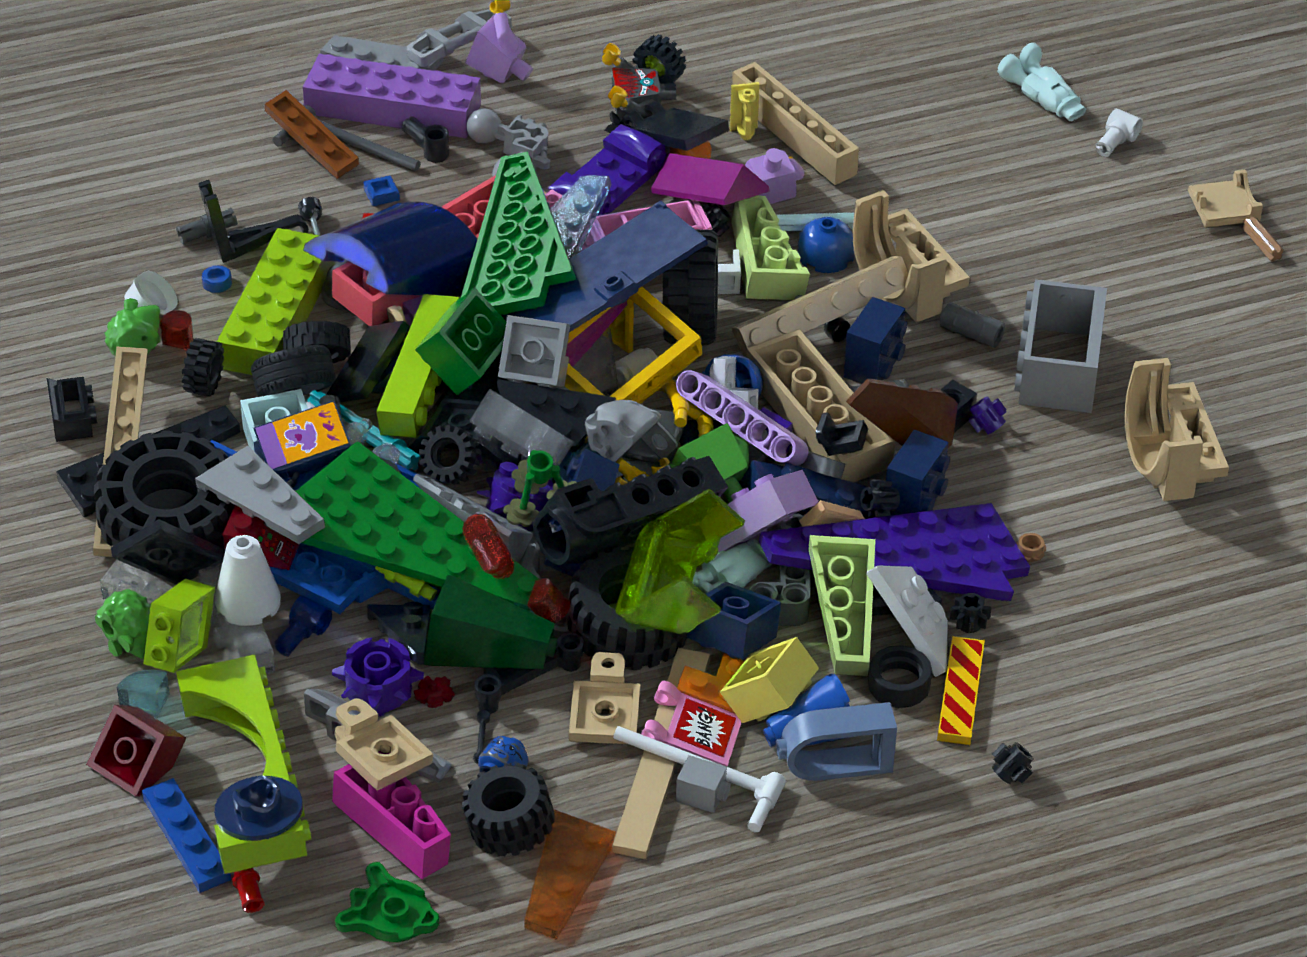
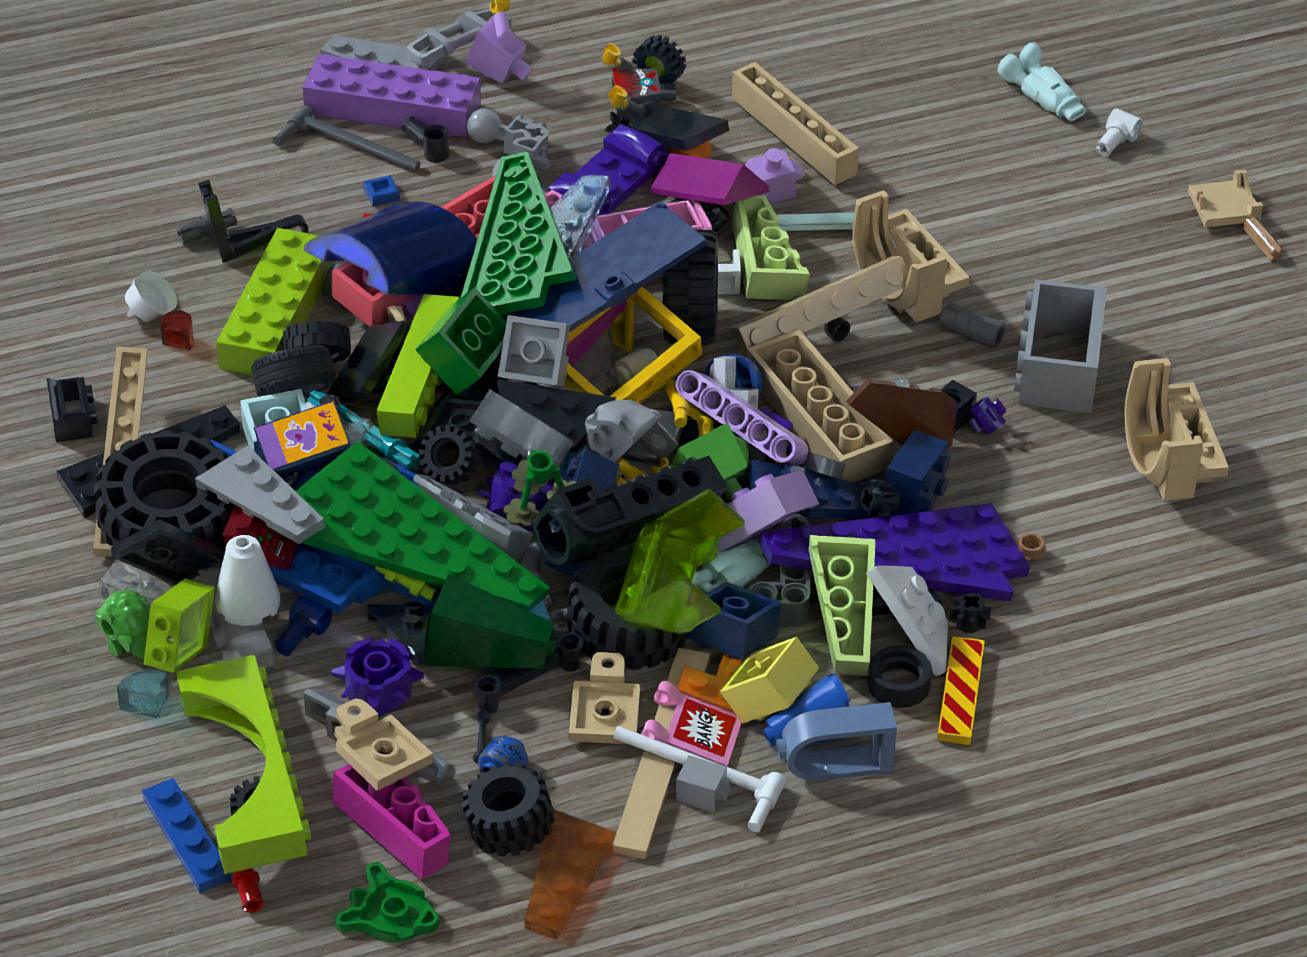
dark red slope [86,704,187,797] -> none
bright green animal [105,298,161,356] -> none
black tyre [182,338,224,397] -> none
blue tile [202,265,232,293] -> none
dark blue piece [215,775,303,841] -> none
dark orange plate [264,90,359,179] -> none
black hinge [298,197,322,236] -> none
clear cylinder [372,443,400,465] -> none
dark red plant [414,676,455,708] -> none
clear red arm [462,513,514,579] -> none
clear red brick [527,578,570,623] -> none
light yellow hinge [730,82,760,140] -> none
blue cylinder [797,217,855,273] -> none
light nougat tile [799,500,865,527] -> none
black bracket [815,412,869,456] -> none
dark blue brick [844,297,908,384] -> none
black gear [992,742,1034,784] -> none

